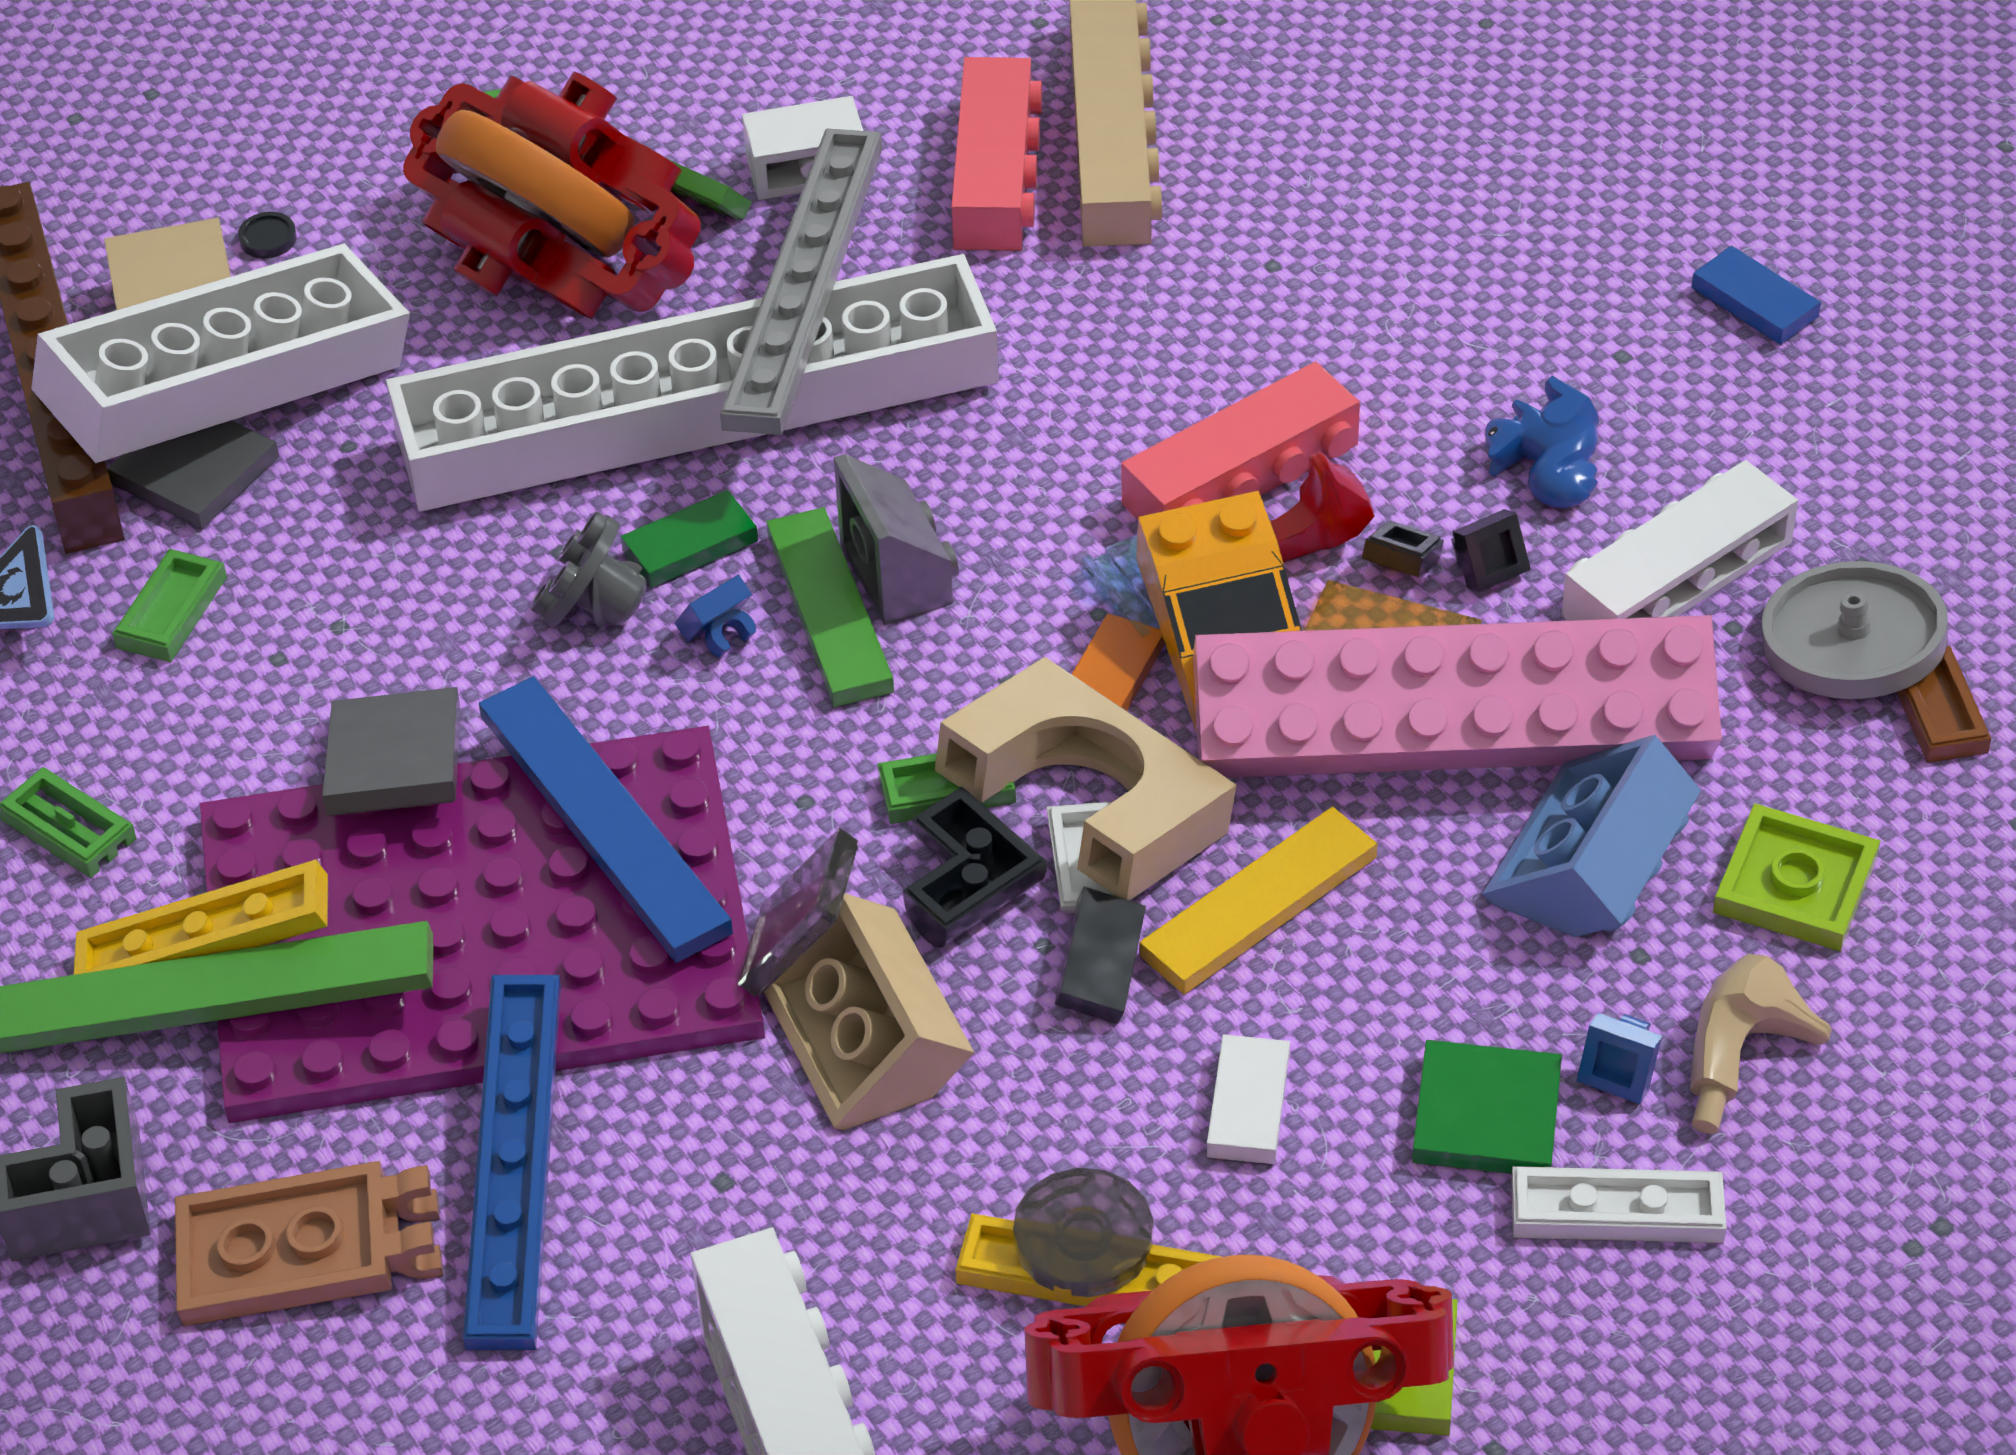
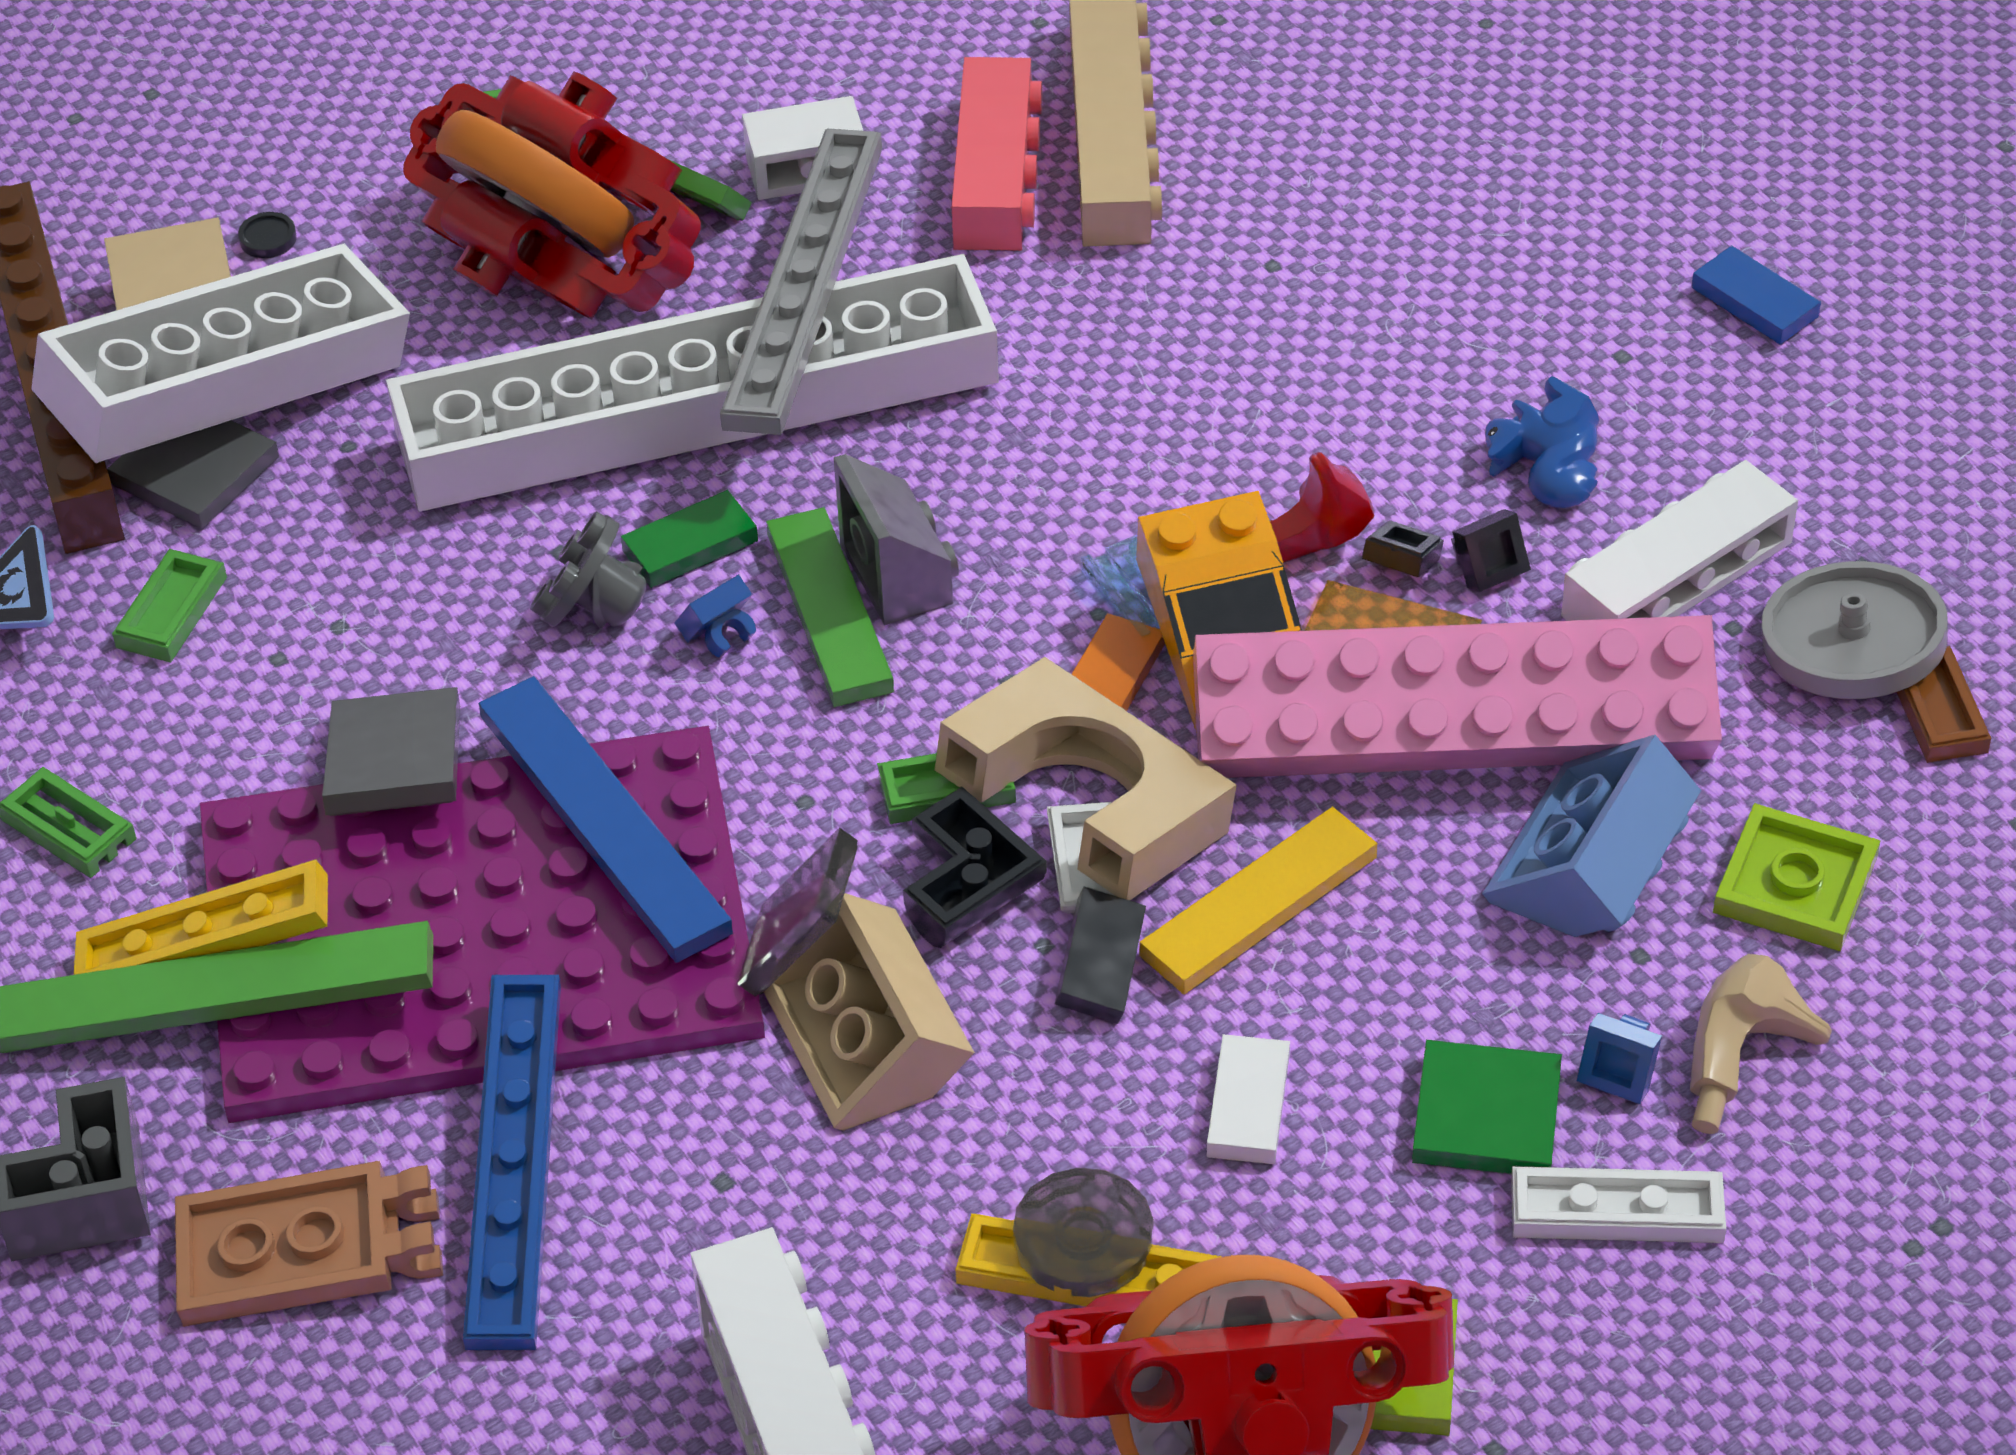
coral brick [1121,361,1360,520] -> none

